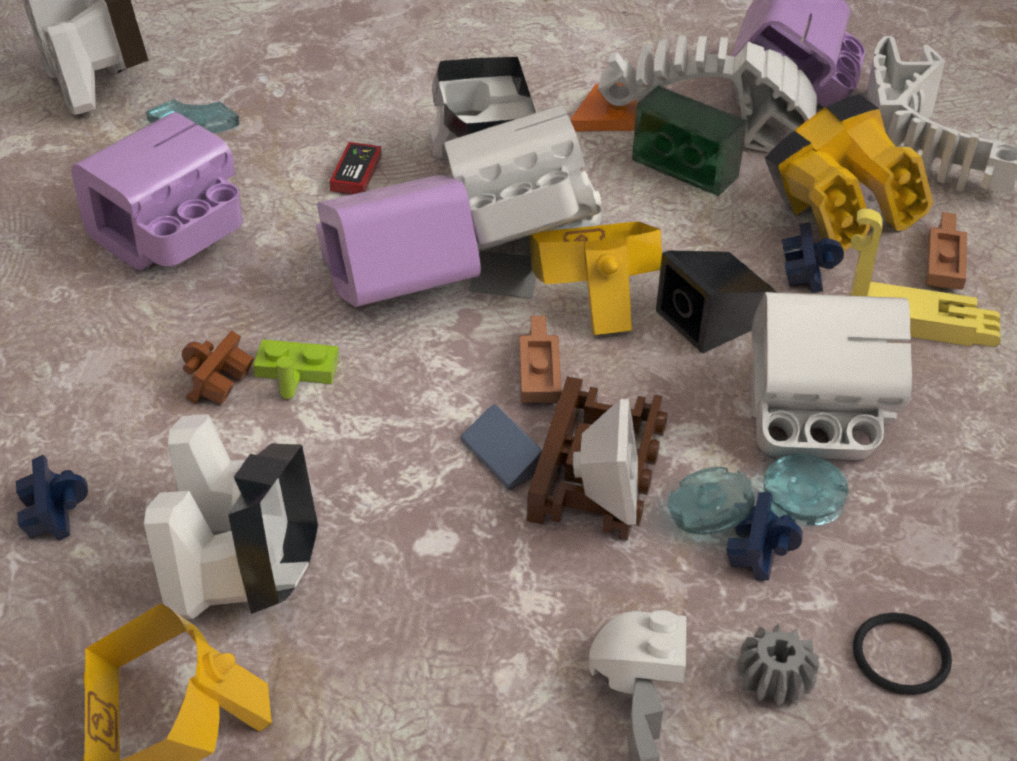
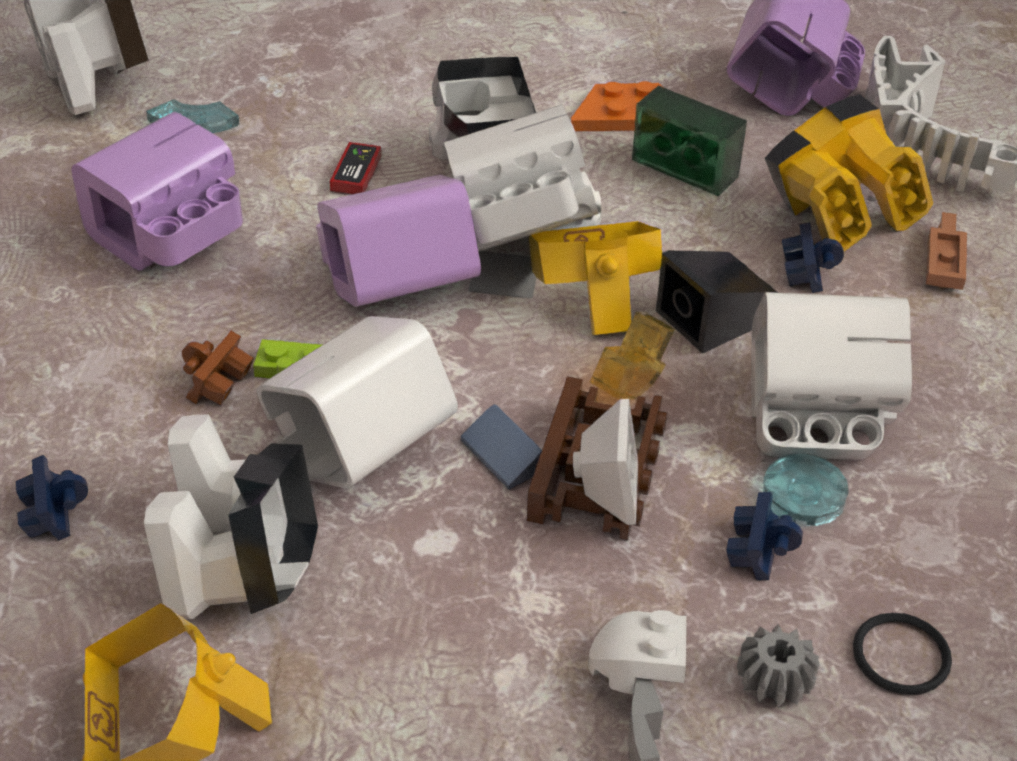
nougat hinge [519,316,562,403] -> none
white piece [598,36,817,153] -> none
clear light blue tile [668,466,755,535] -> none
light yellow hinge [849,209,1001,347] -> none
none -> white piece [257,316,458,489]
none -> clear yellow brick [589,311,675,400]

